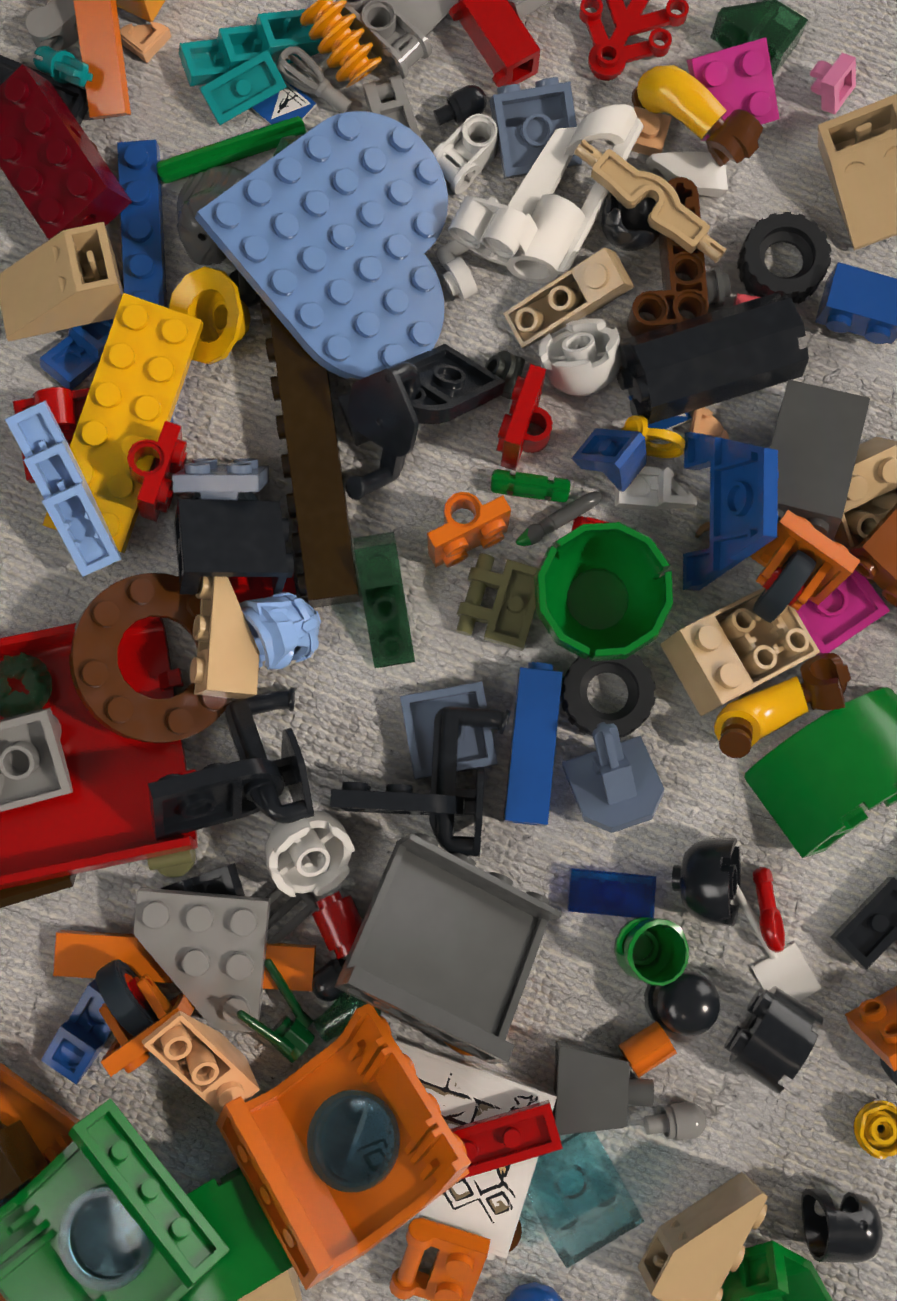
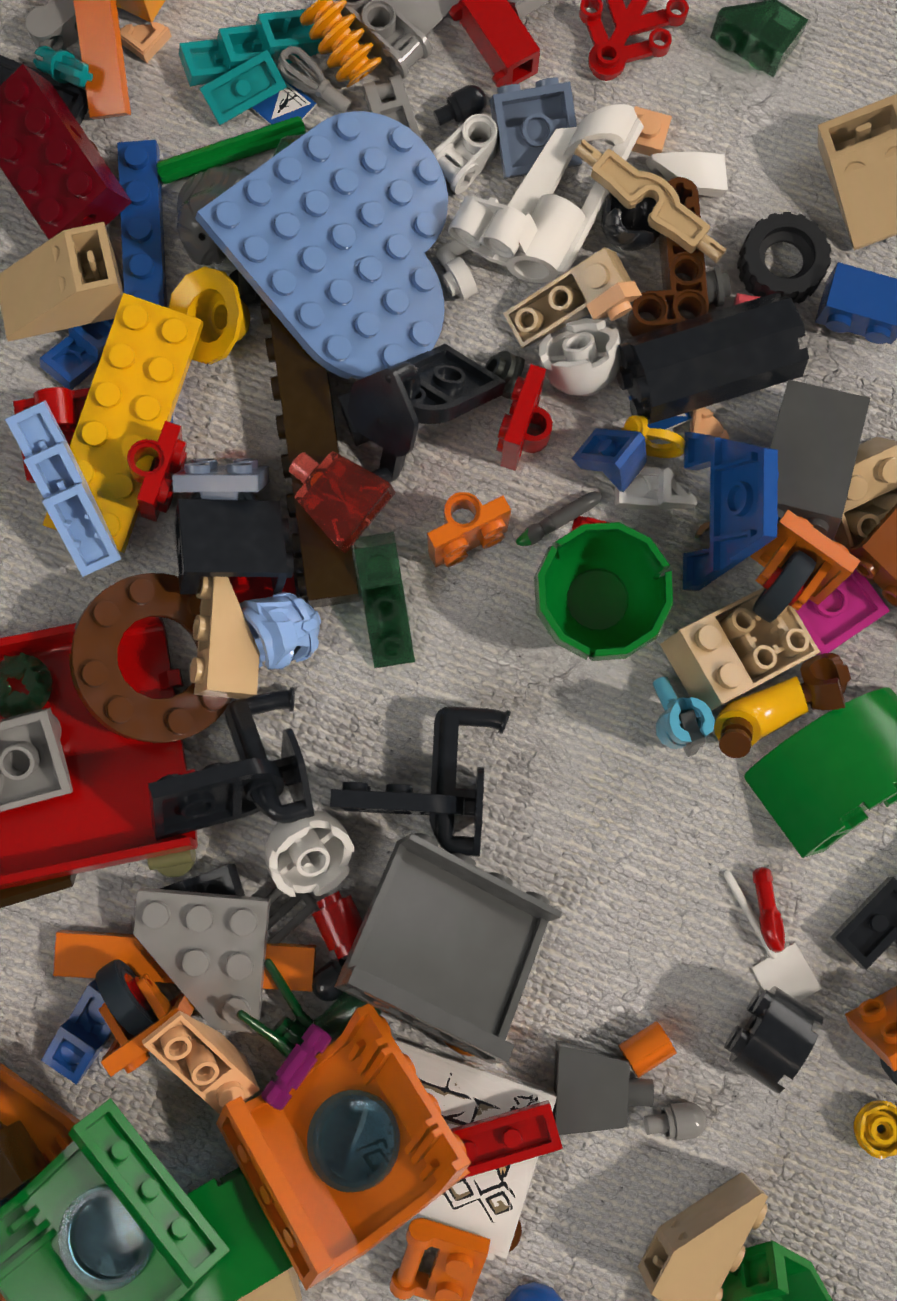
sand blue plate [400,681,498,780] -> none
olive plate [456,553,538,651] -> none
green axle [490,469,571,503] -> none
blue brick [503,662,563,826] -> none
clear light blue slope [527,1131,645,1268] -> none
black tyre [560,654,656,737] -> none
sand blue piece [562,722,664,833] -> none
clear blue plate [567,868,657,918] -> none
green helmet [614,917,689,986] -> none
yellow piece [631,65,763,167] -> none
black helmet [644,969,720,1036] -> none
black cylinder [672,837,741,926] -> none
dark pink plate [687,37,780,141] -> none
black helmet [801,1189,883,1263] -> none
bright pink tile [810,53,856,114] -> none
none -> magenta axle [261,1024,332,1110]
none -> clear red torso [289,451,396,554]
none -> light nougat plate [586,281,642,321]
none -> medium azure piece [653,676,715,757]

